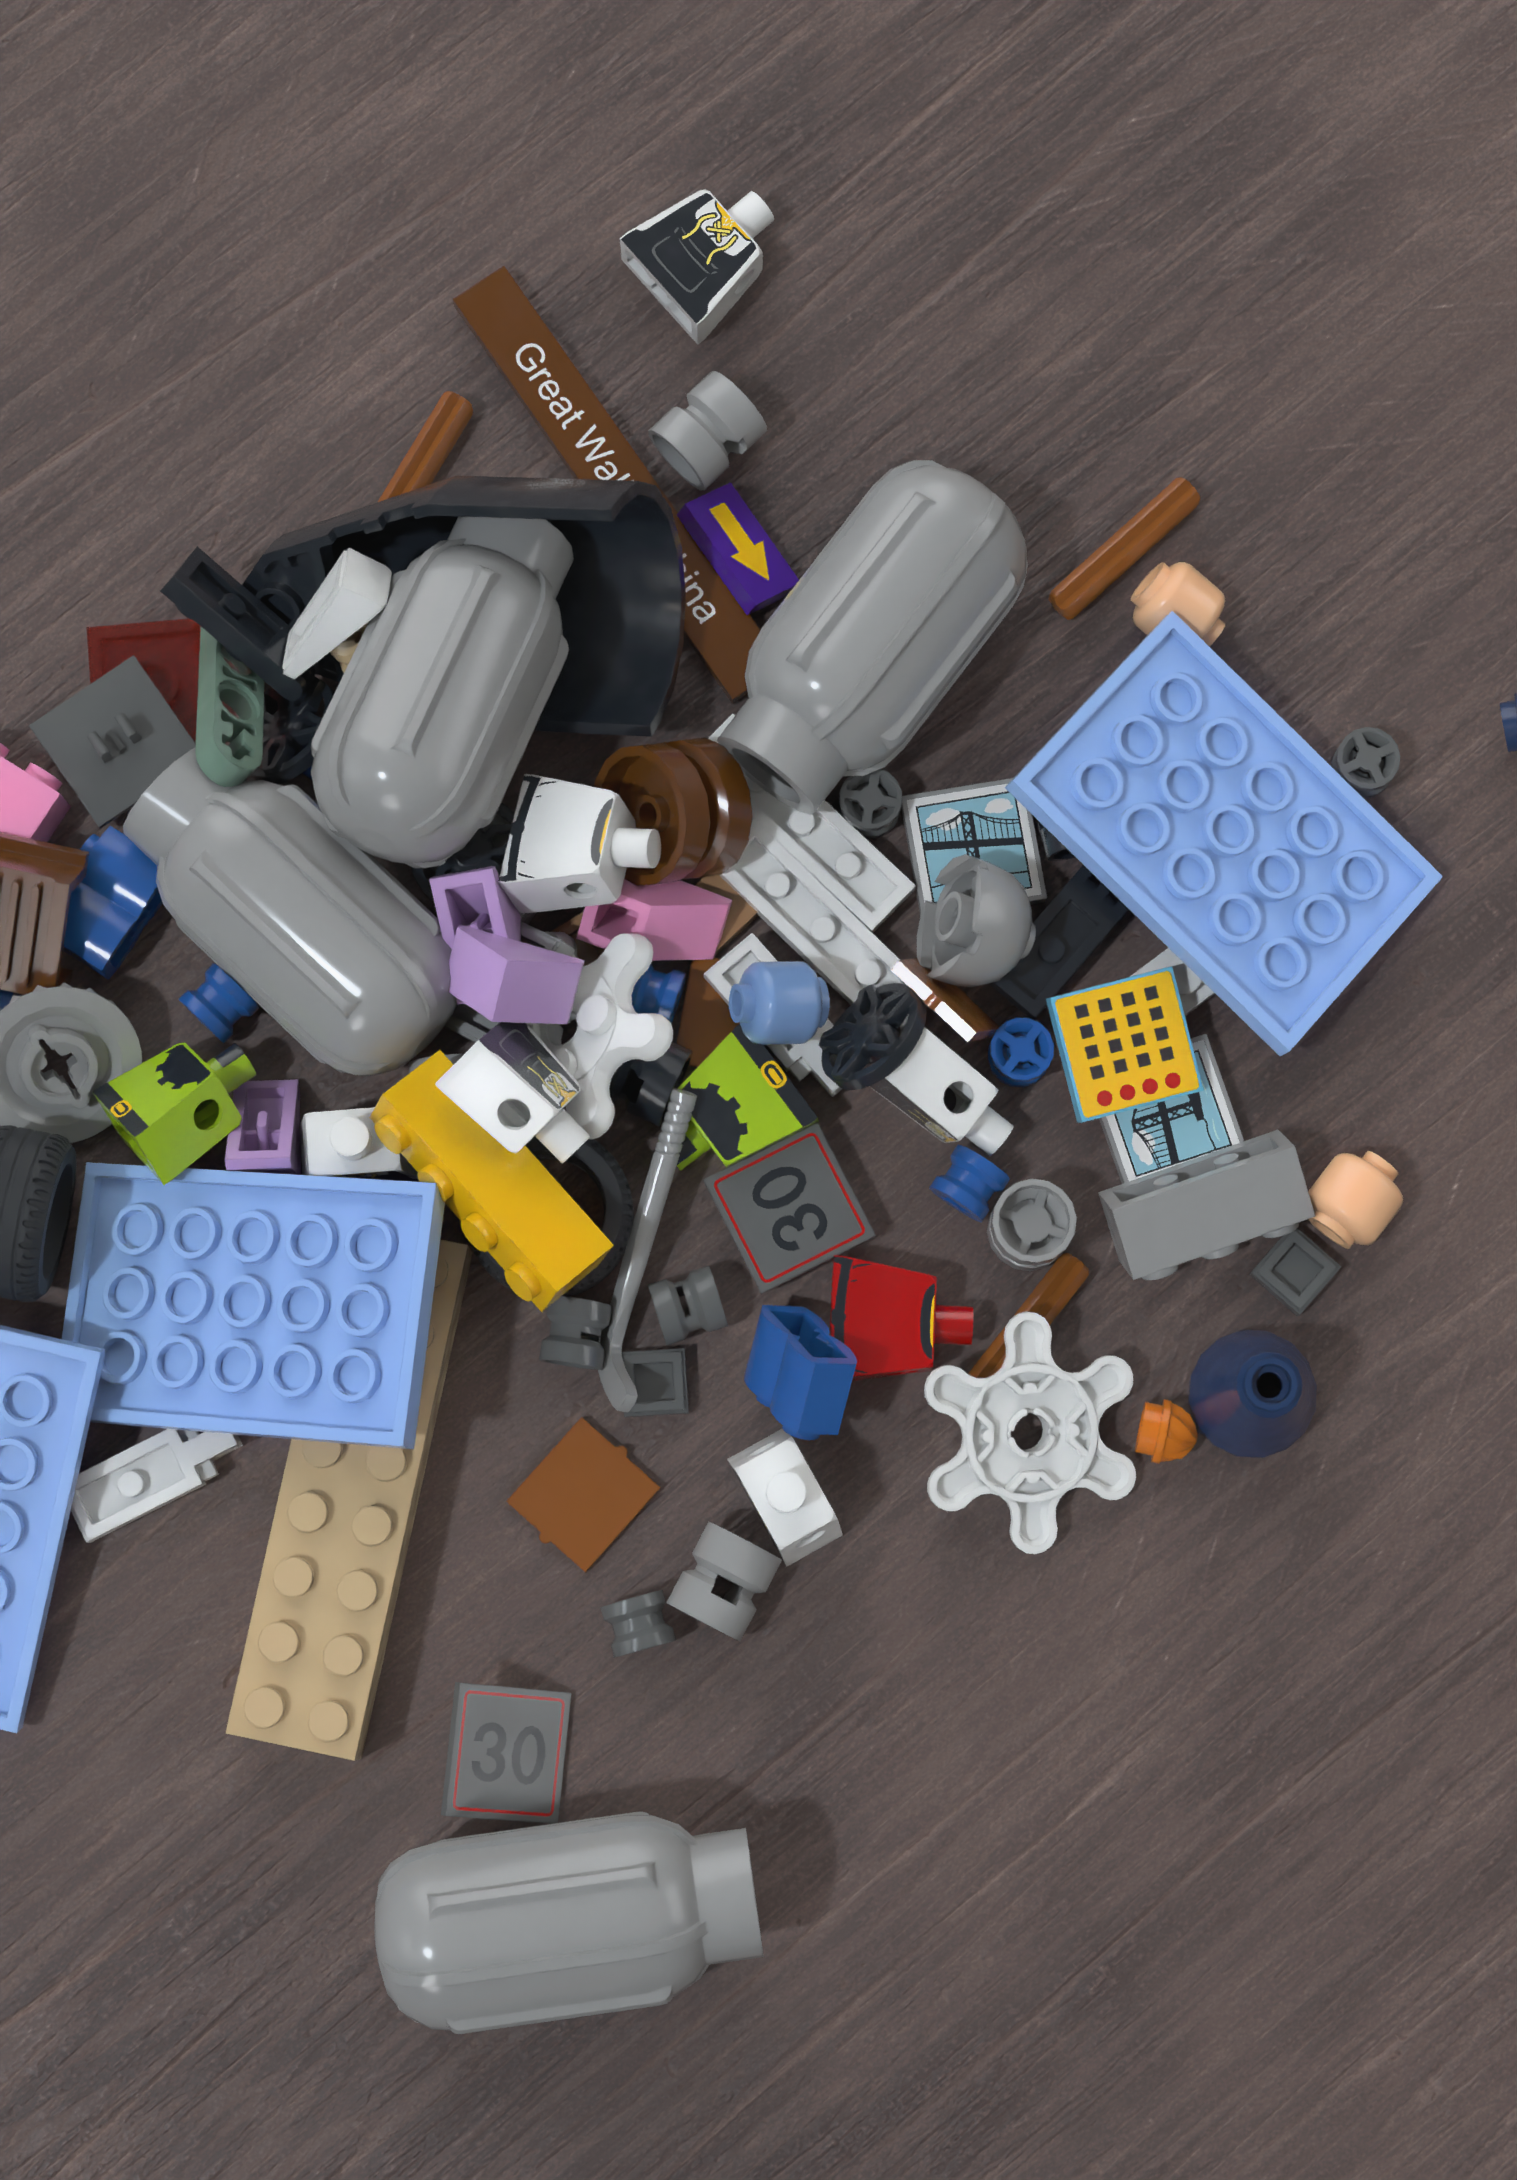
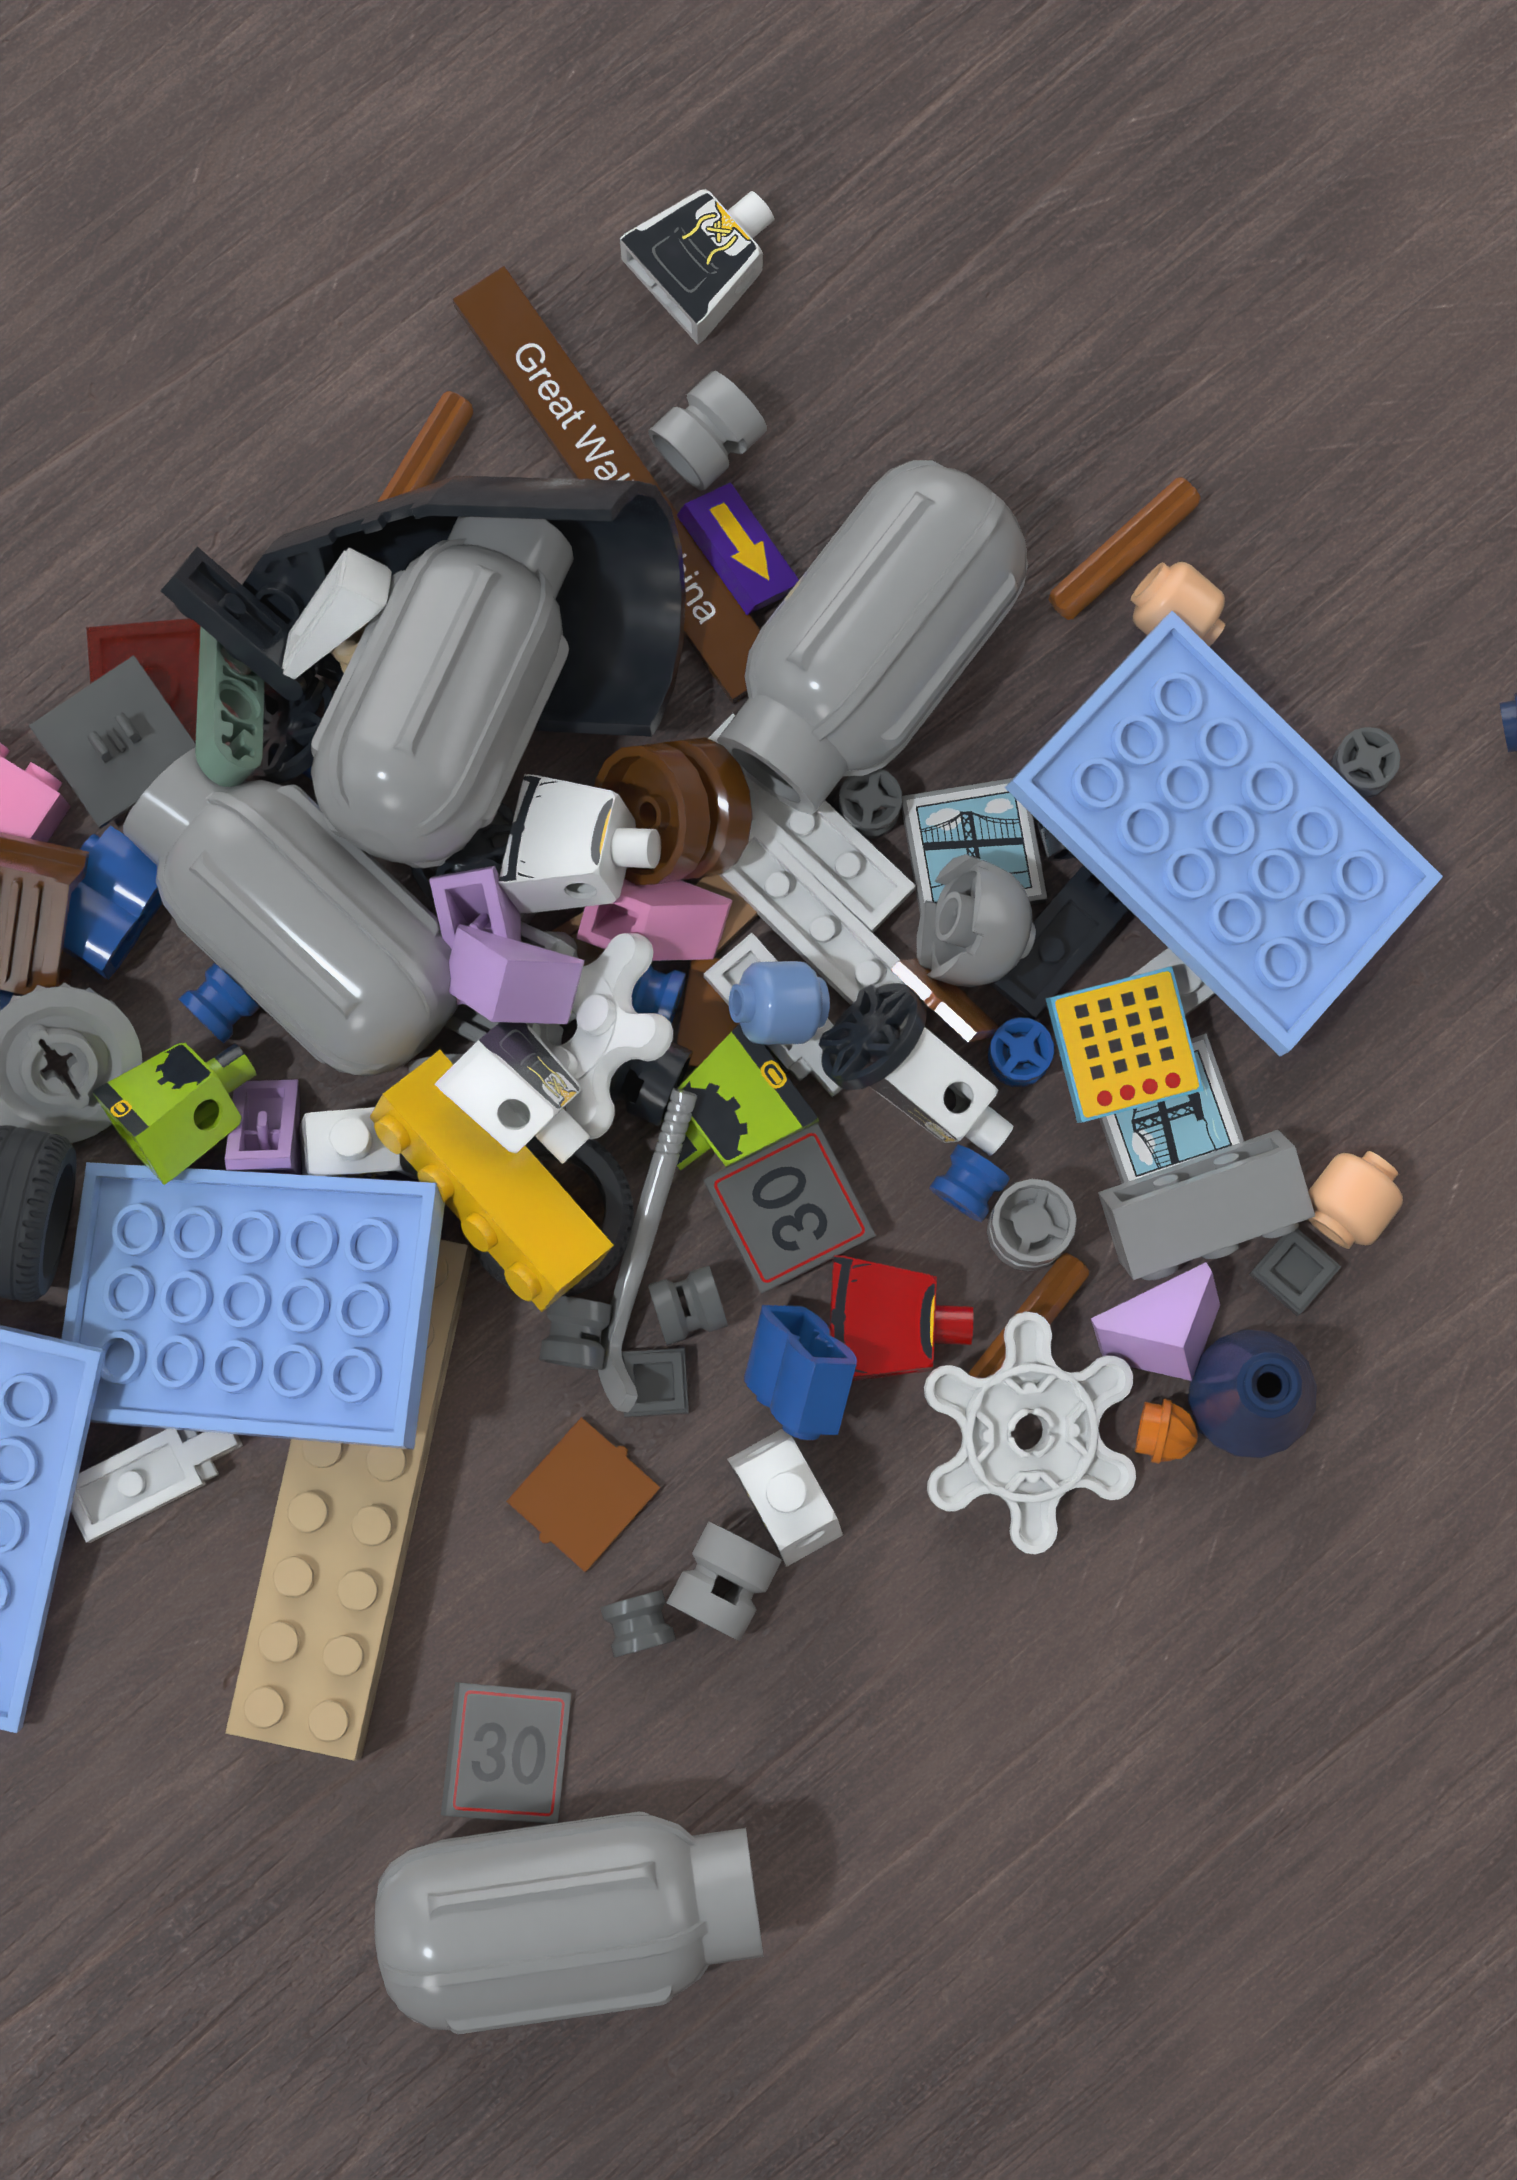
none -> lavender slope [1091,1262,1220,1381]

